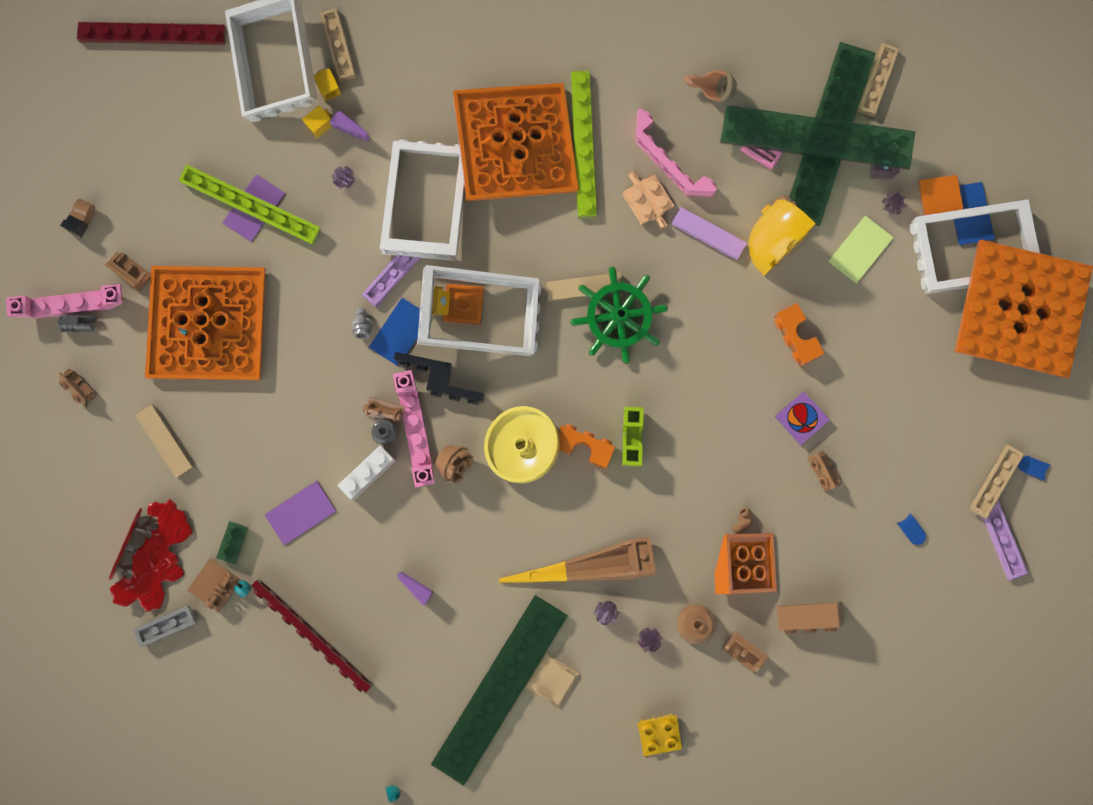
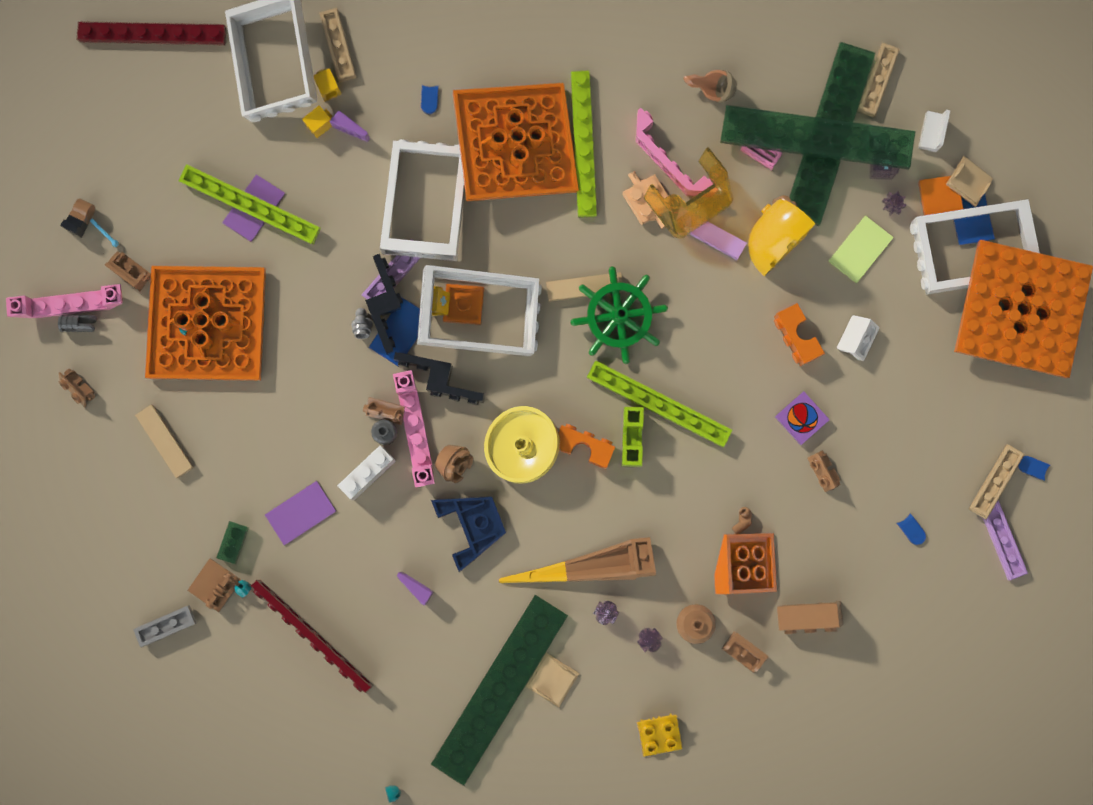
red plant [109,499,193,612] -> none
clear purple gear [332,166,355,190] -> none
none -> medium azure hinge [89,218,119,247]
none -> black bracket [365,254,403,355]
none -> blue piece [421,85,438,114]
none -> dark blue wing [431,497,506,573]
none -> lime plate [587,360,732,447]
none -> clear yellow windscreen [644,147,733,239]
none -> white panel [837,315,880,361]
none -> white panel [918,109,950,152]
none -> tan piece [946,156,993,207]

